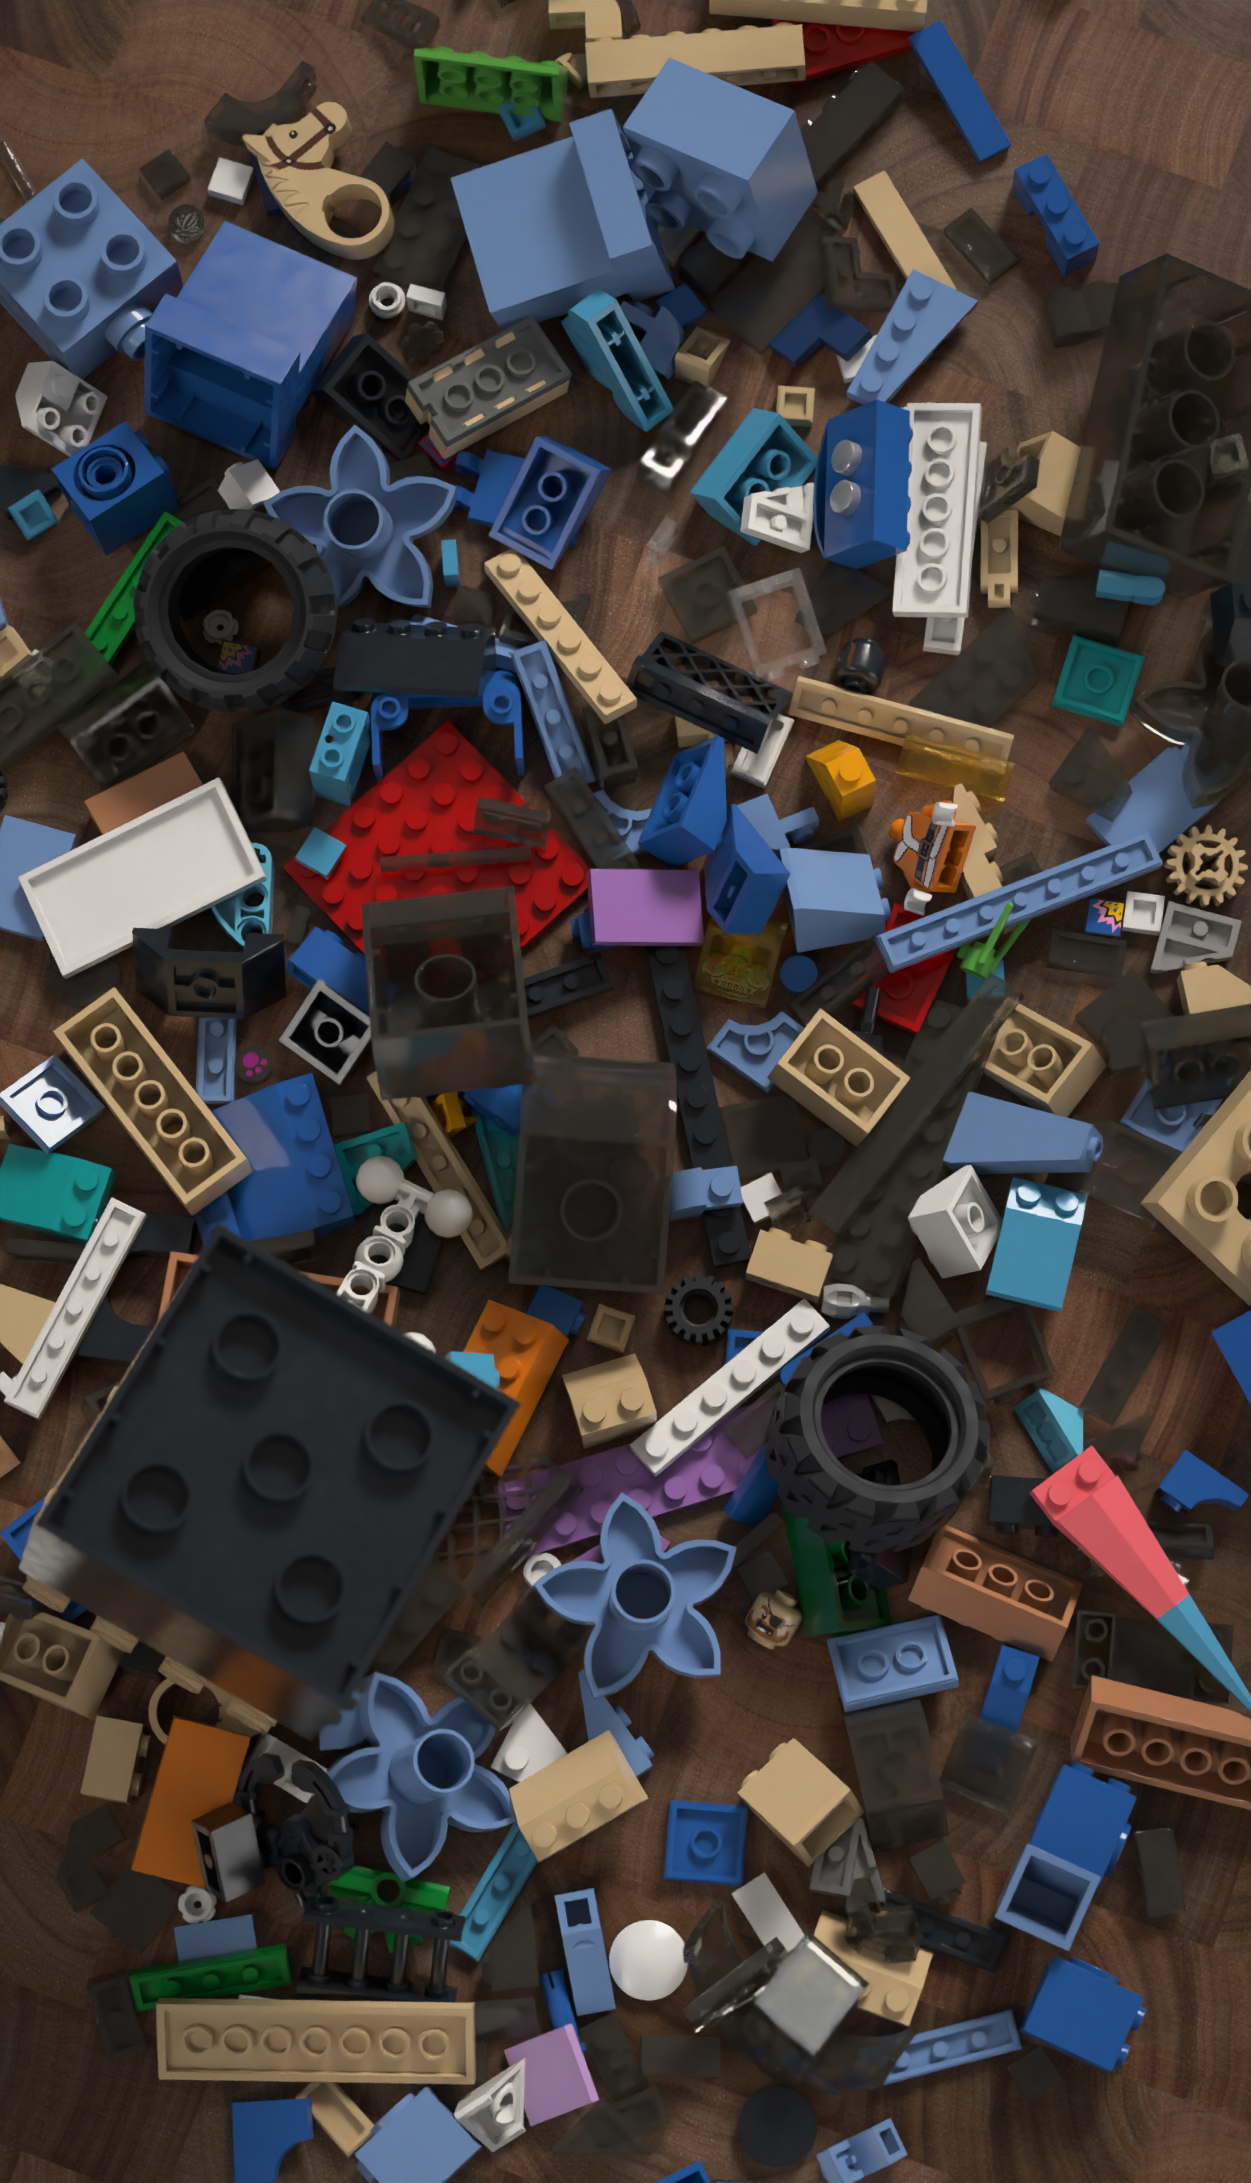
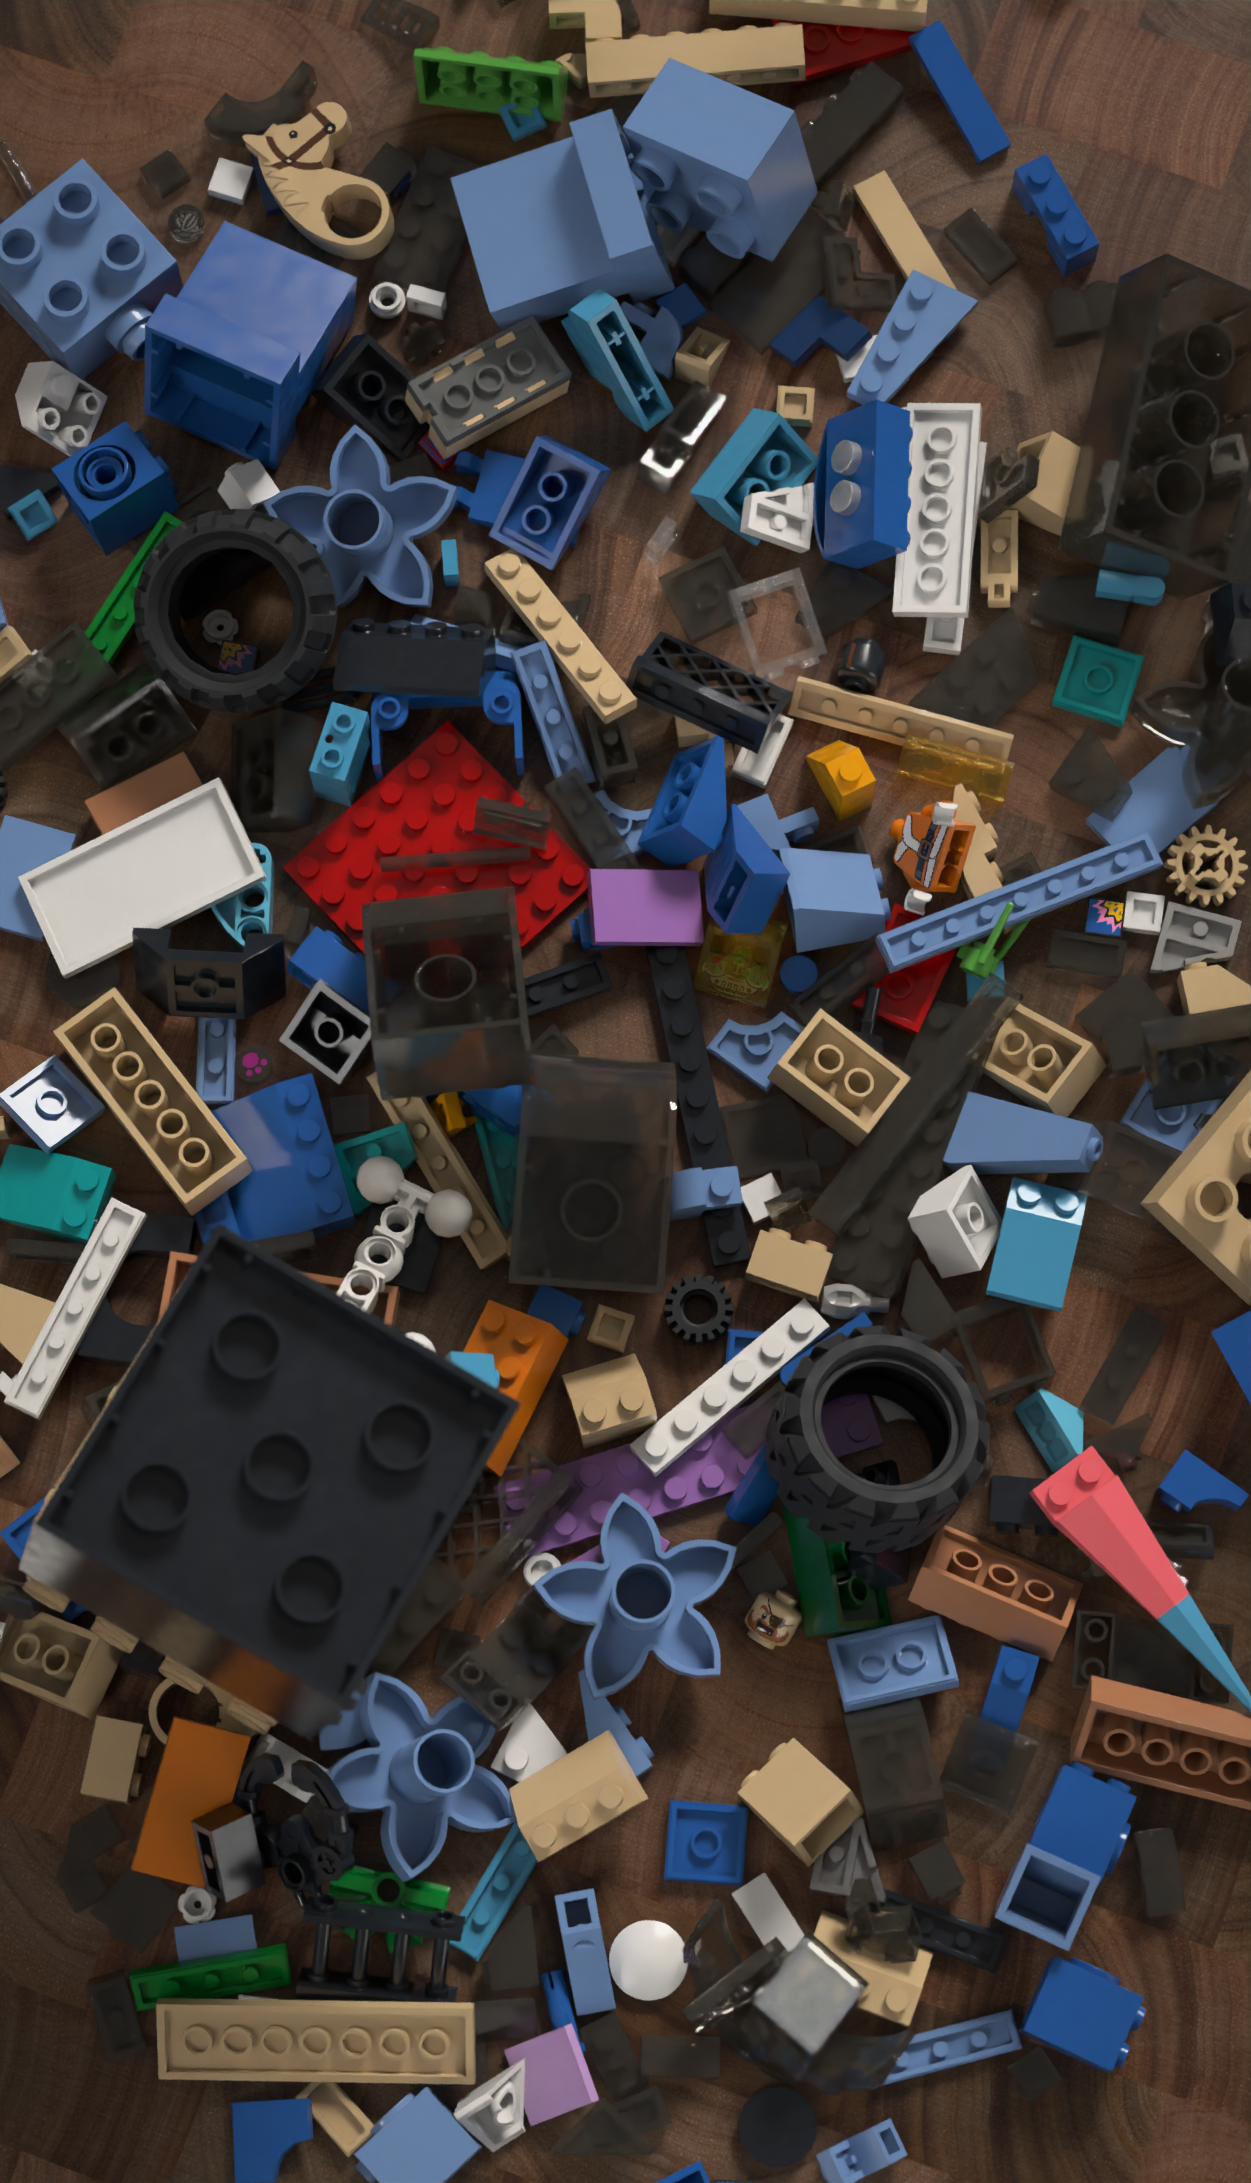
dark azure tile [295,827,347,880] -> none

